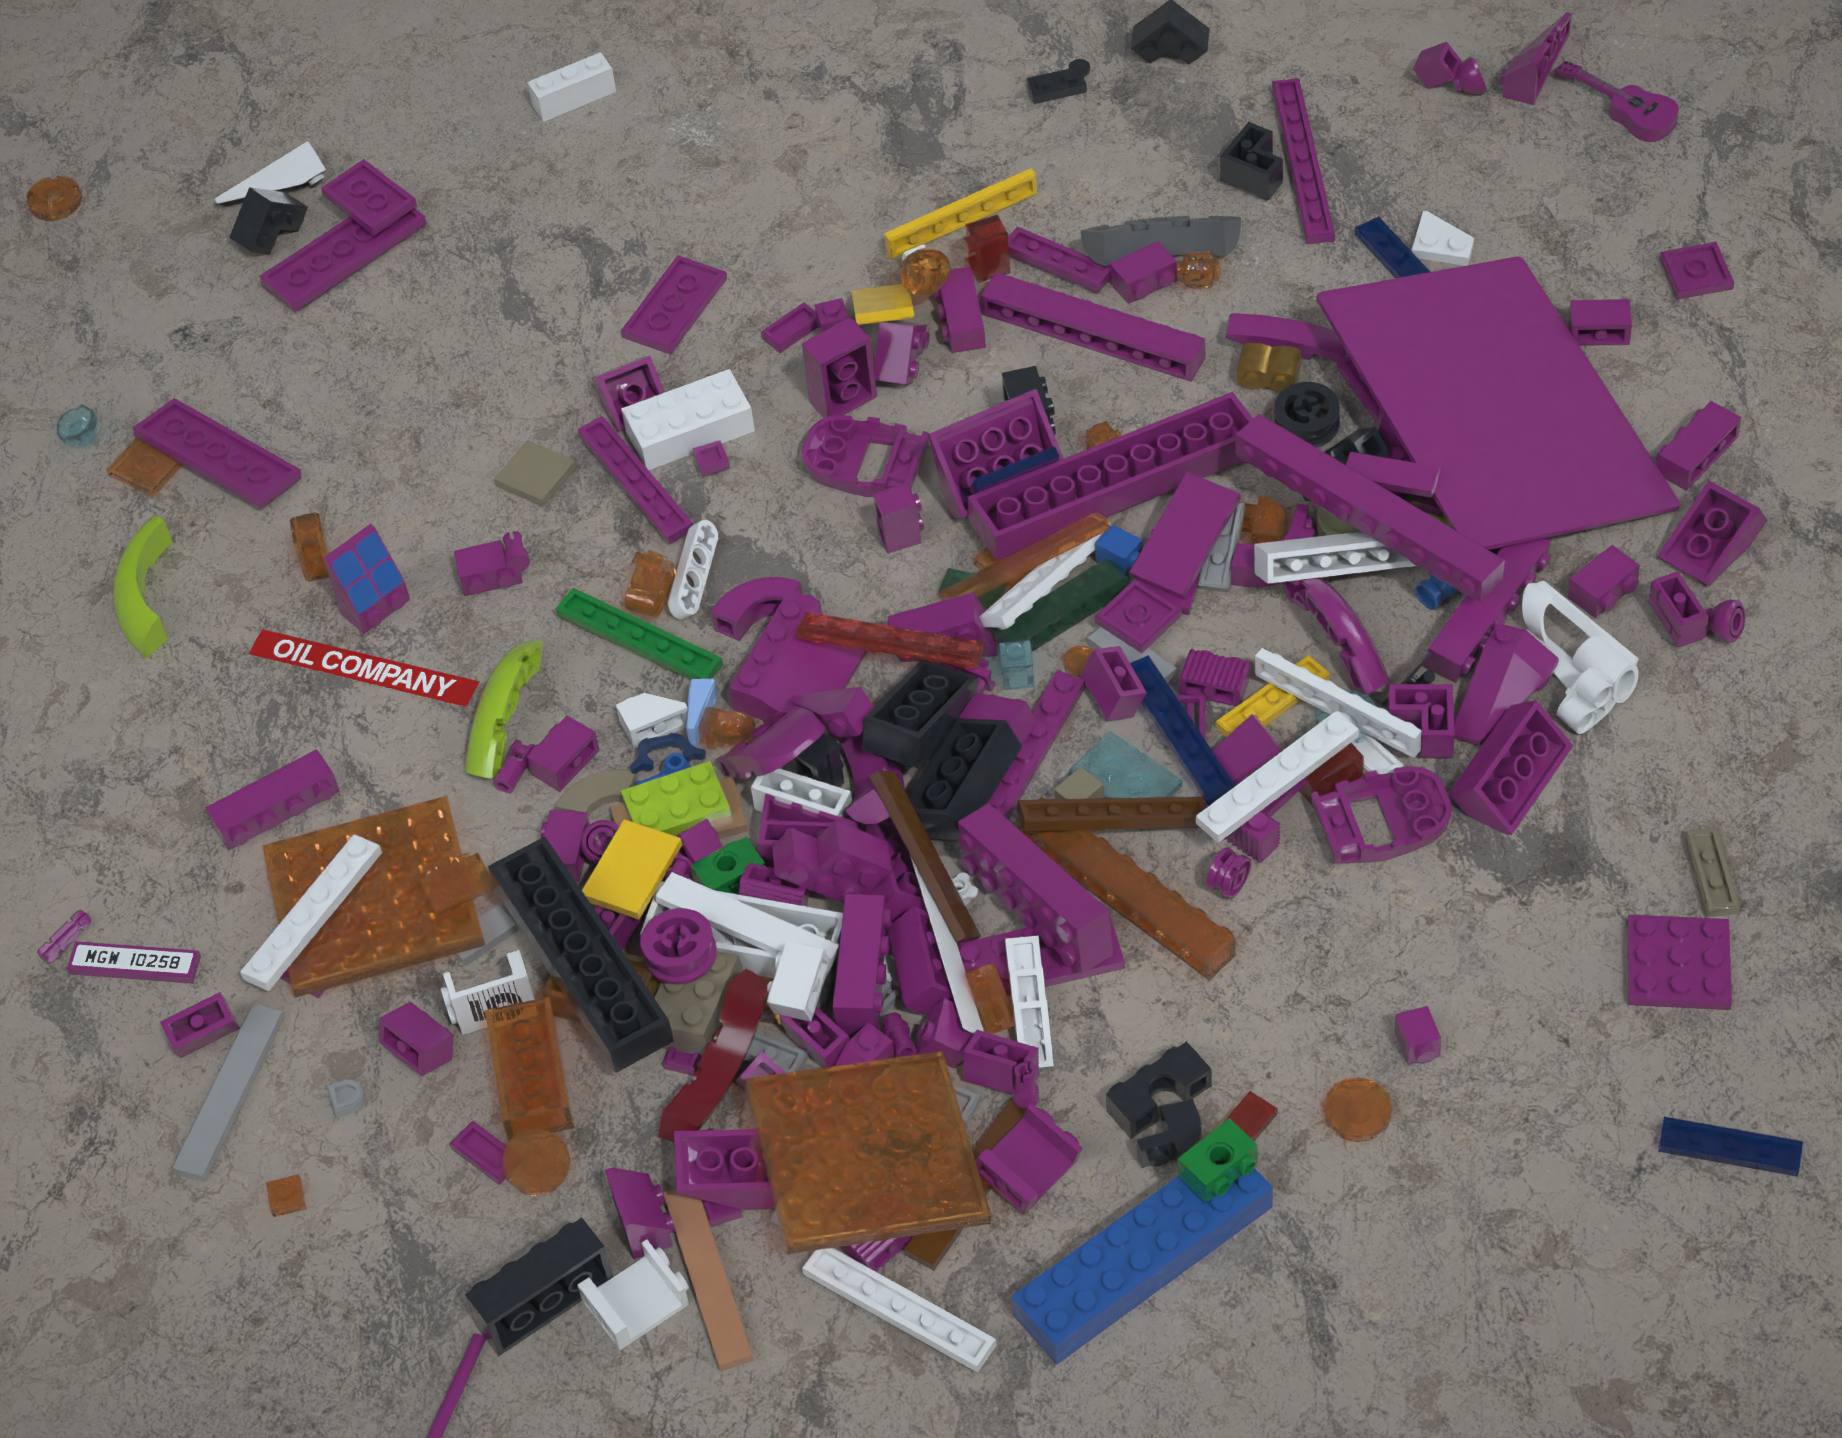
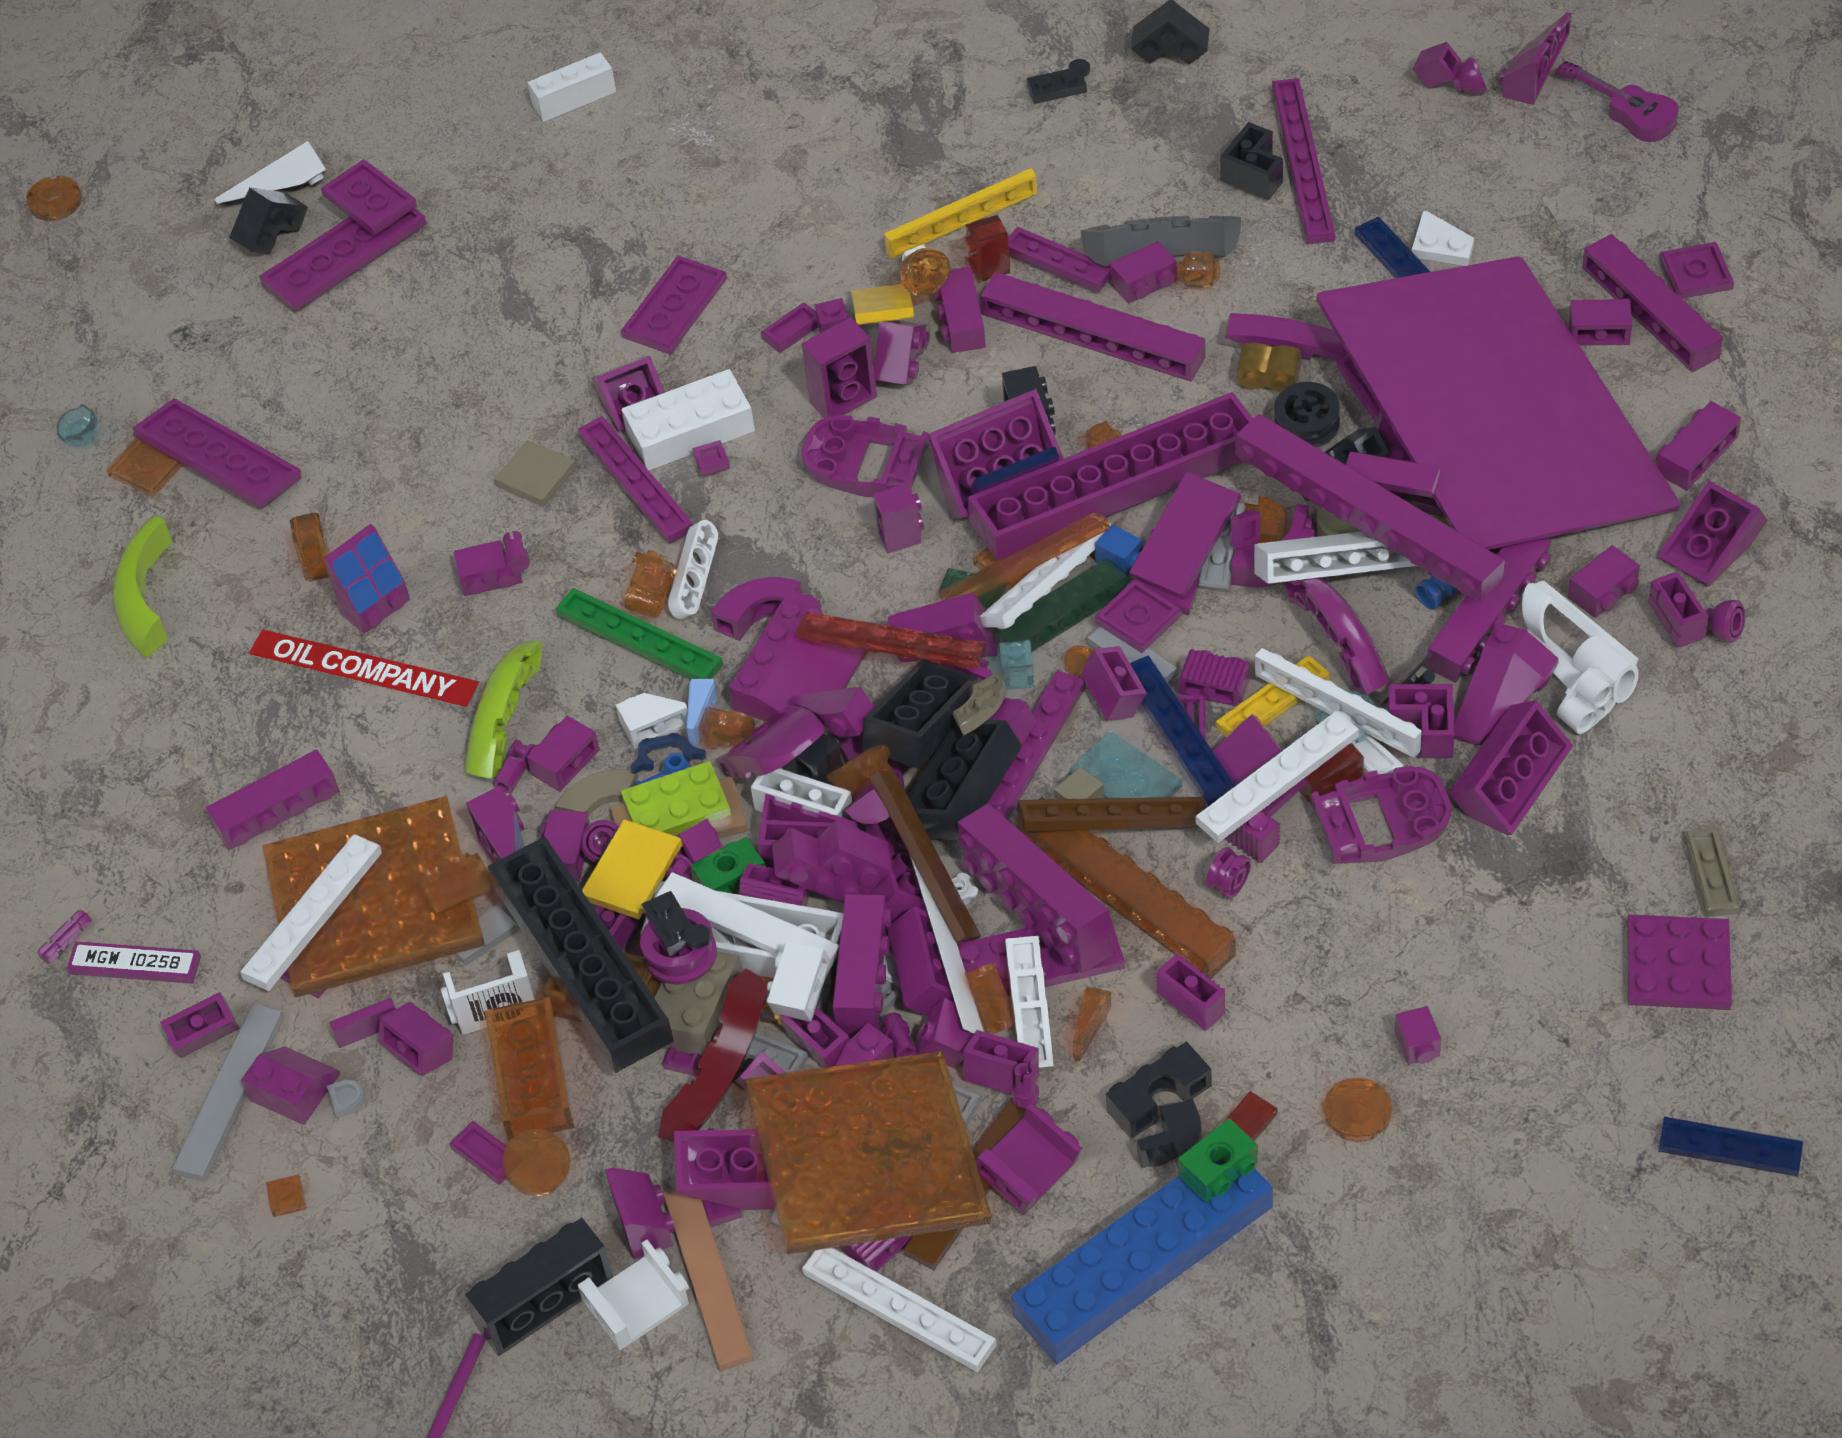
none -> magenta slope [241,1046,340,1125]
none -> magenta tile [329,998,396,1048]
none -> magenta slope [466,786,525,863]
none -> black hinge [641,891,711,956]
none -> clear orange hinge [826,745,893,796]
none -> dark tan tile [952,672,1006,735]
none -> clear orange slope [1073,987,1111,1061]
none -> magenta brick [1155,954,1225,1031]
none -> magenta plate [1230,510,1260,548]
none -> magenta brick [1582,234,1723,373]

